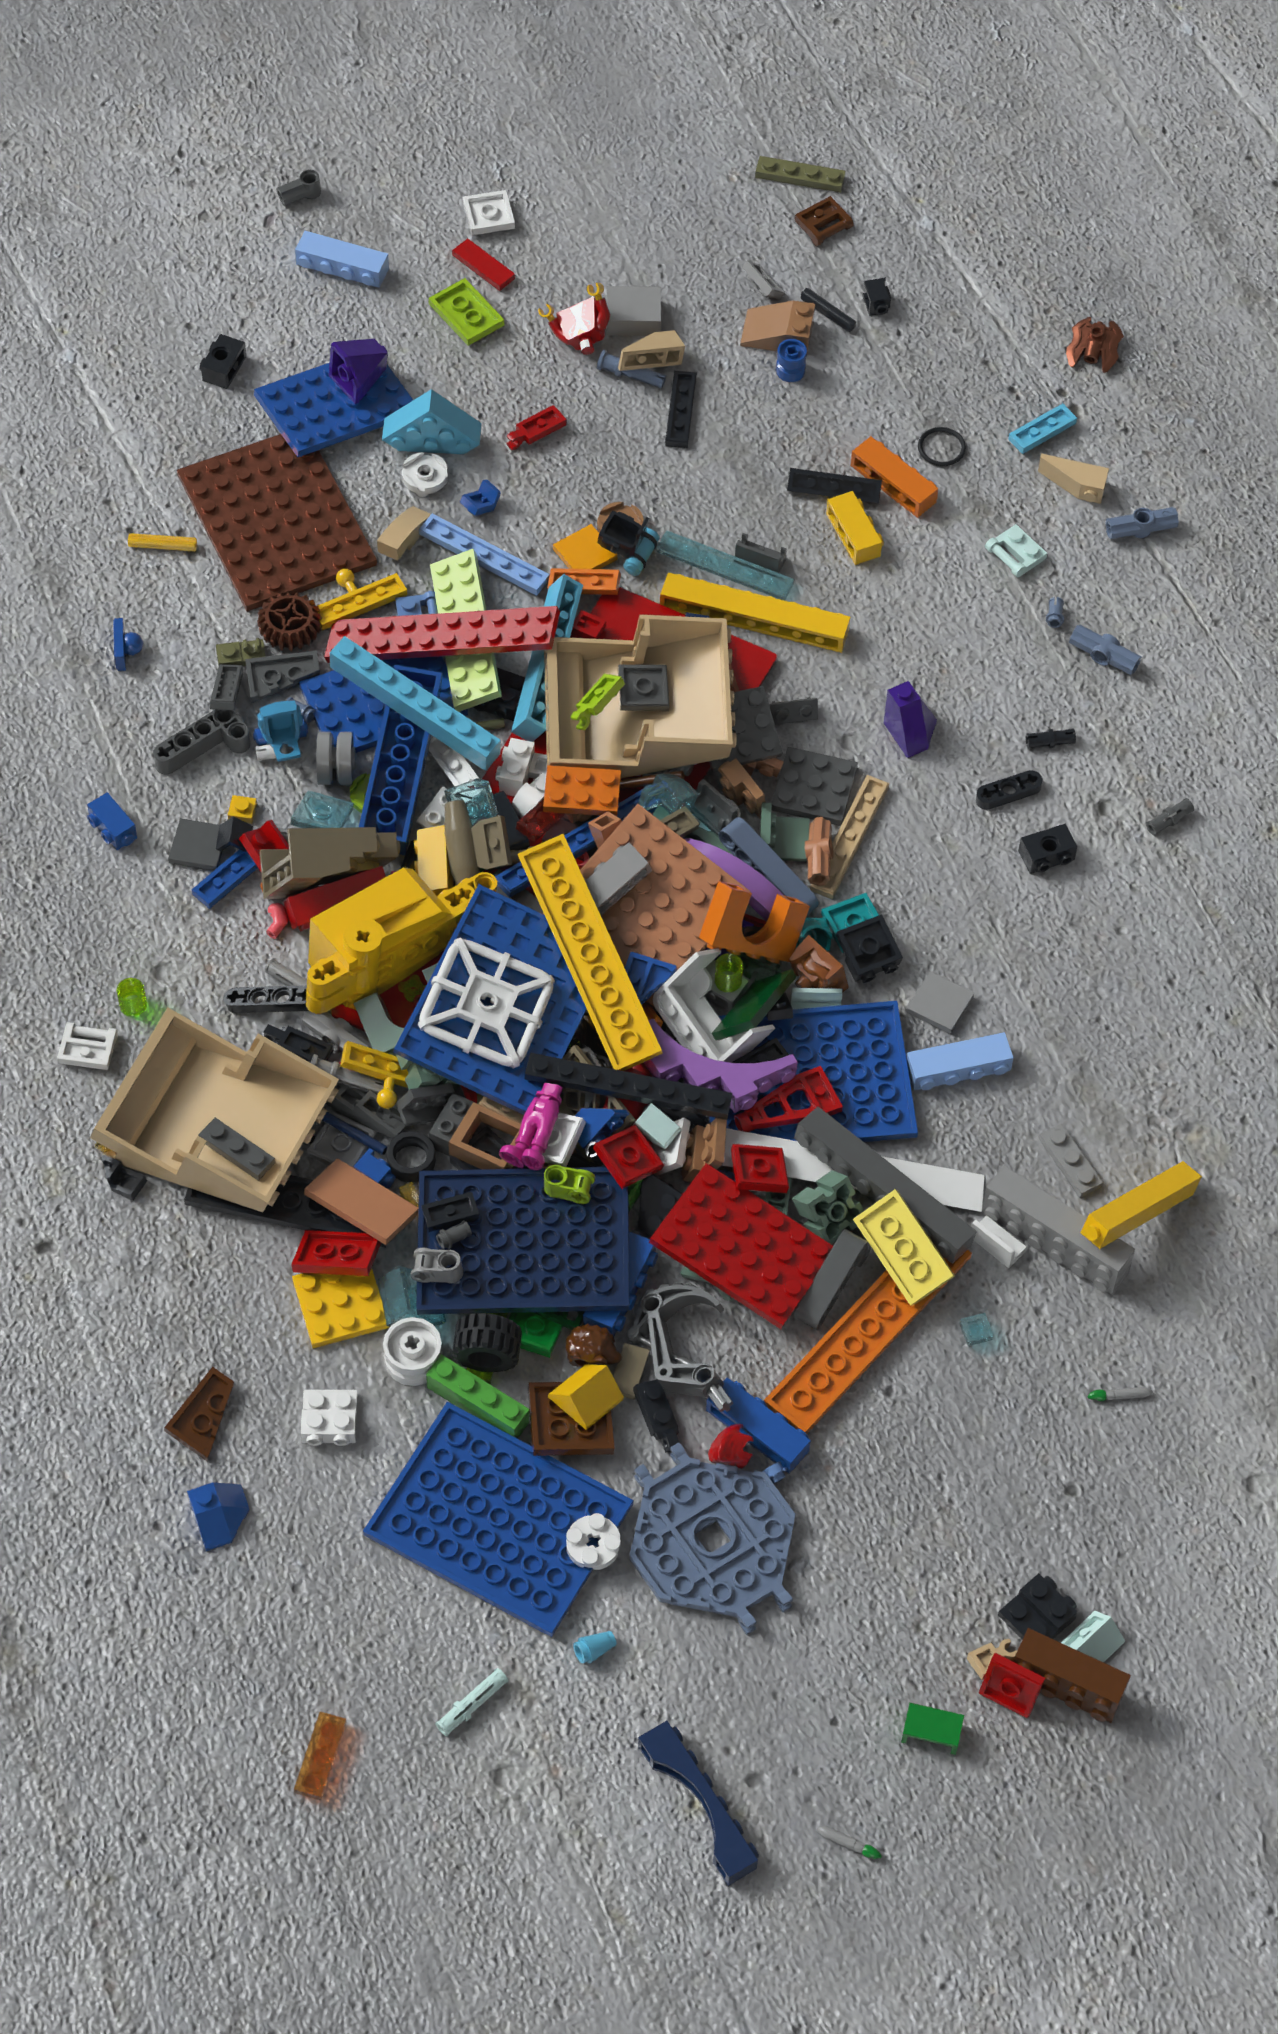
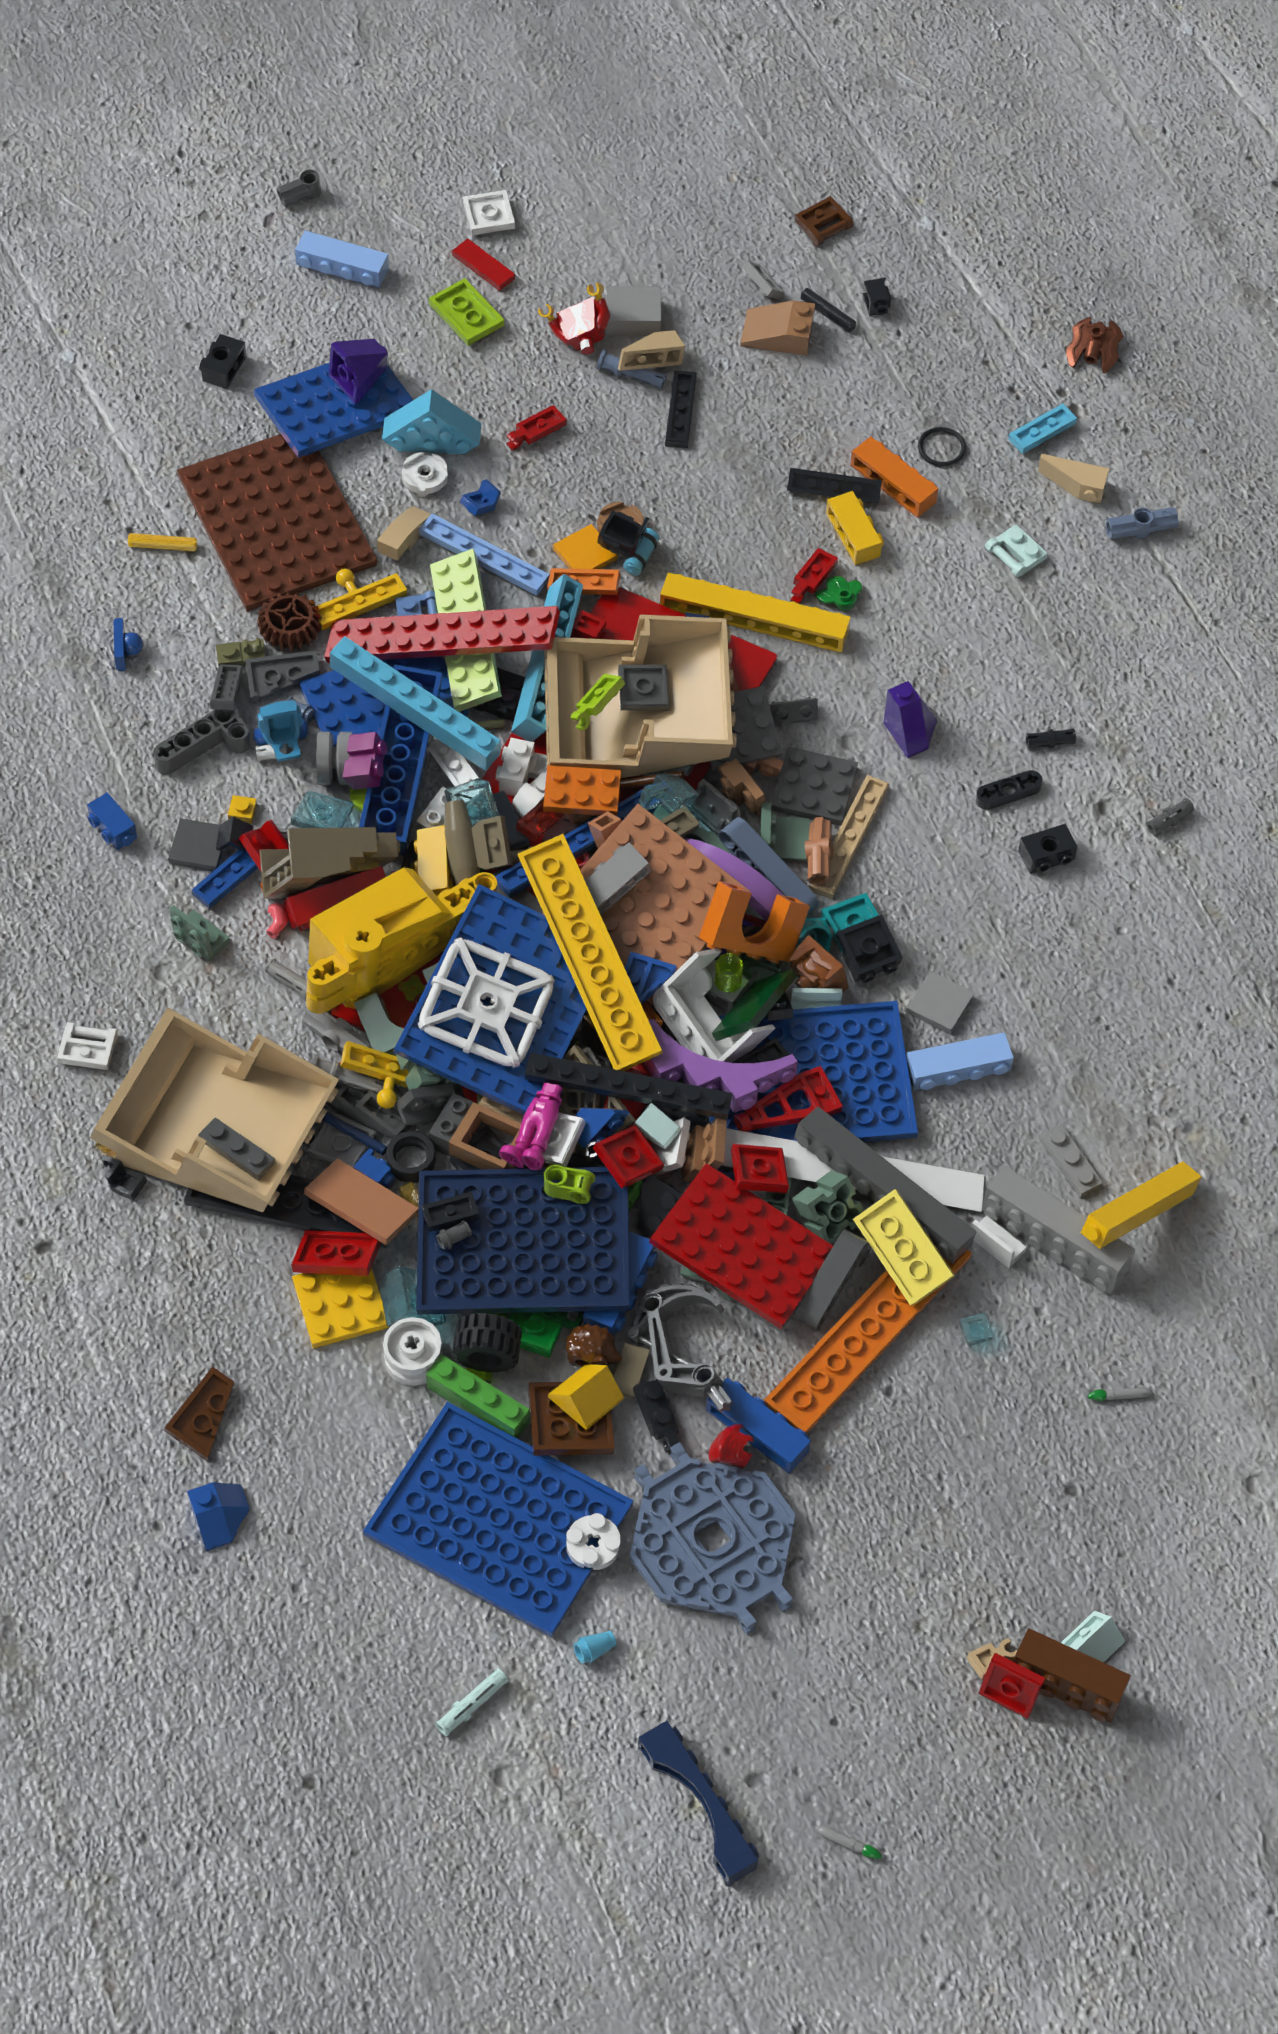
clear neon green piece [116,978,147,1017] -> none
black beam [223,985,309,1013] -> none
black hinge [263,1024,334,1062] -> none
clear orange plate [294,1712,347,1800] -> none
white plate [301,1390,357,1446] -> none
light grey piece [411,1248,463,1283] -> none
clear light blue tile [657,530,794,601] -> none
dark grey hinge [735,533,787,576] -> none
olive plate [755,156,846,193] -> none
medium blue plate [762,1461,787,1484] -> none
blue wheel [776,339,807,382] -> none
green panel [901,1702,964,1755] -> none
black plate [998,1573,1078,1640] -> none
sand blue pin [1046,597,1065,628] -> none
sand blue piece [1069,625,1142,675] -> none
none -> sand green bracket [169,905,230,961]
none -> magenta brick [342,732,387,790]
none -> red plate [790,548,838,604]
none -> green plate [815,576,862,611]

